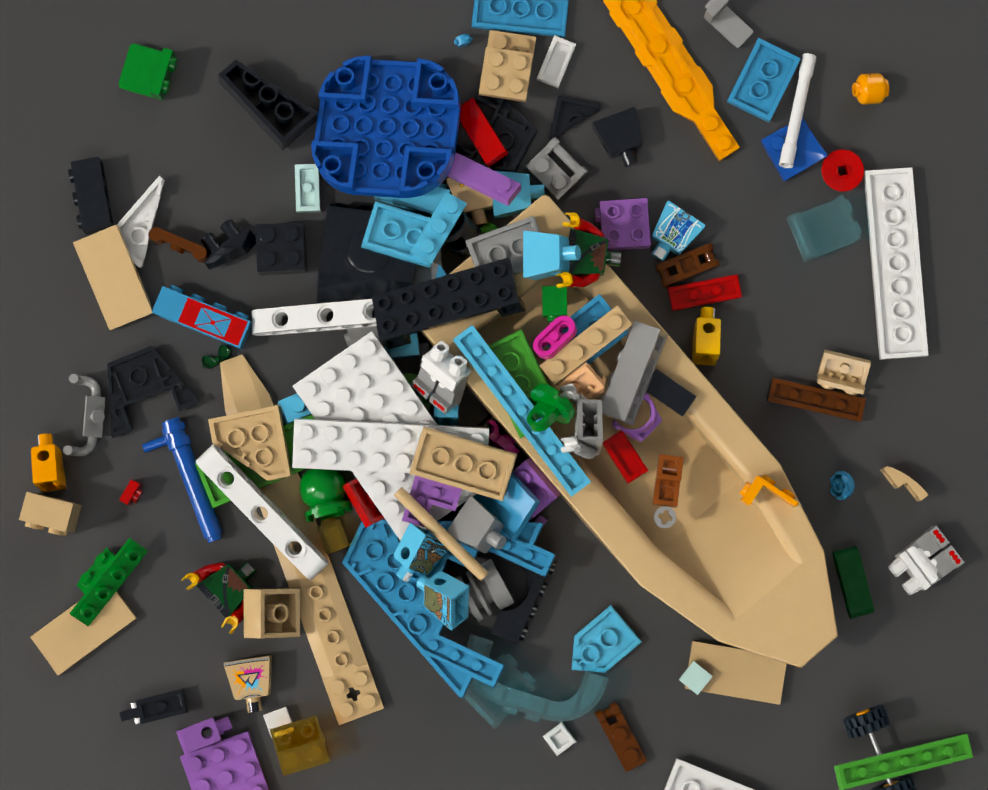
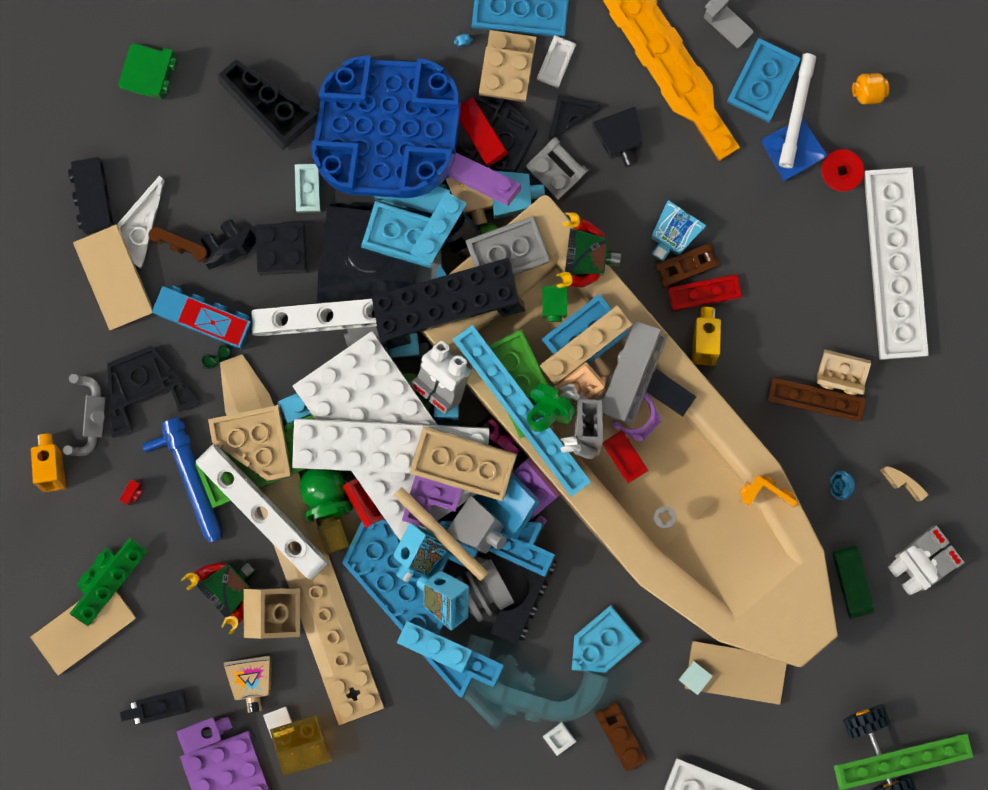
tan brick [19,492,82,536] -> none
medium azure torso [523,231,581,280] -> none
dark pink plate [533,316,577,359] -> none
medium lavender brick [595,198,651,251] -> none
dark orange slope [652,454,684,508] -> none
clear light blue panel [787,195,862,262] -> none
none -> medium azure plate [397,621,473,674]

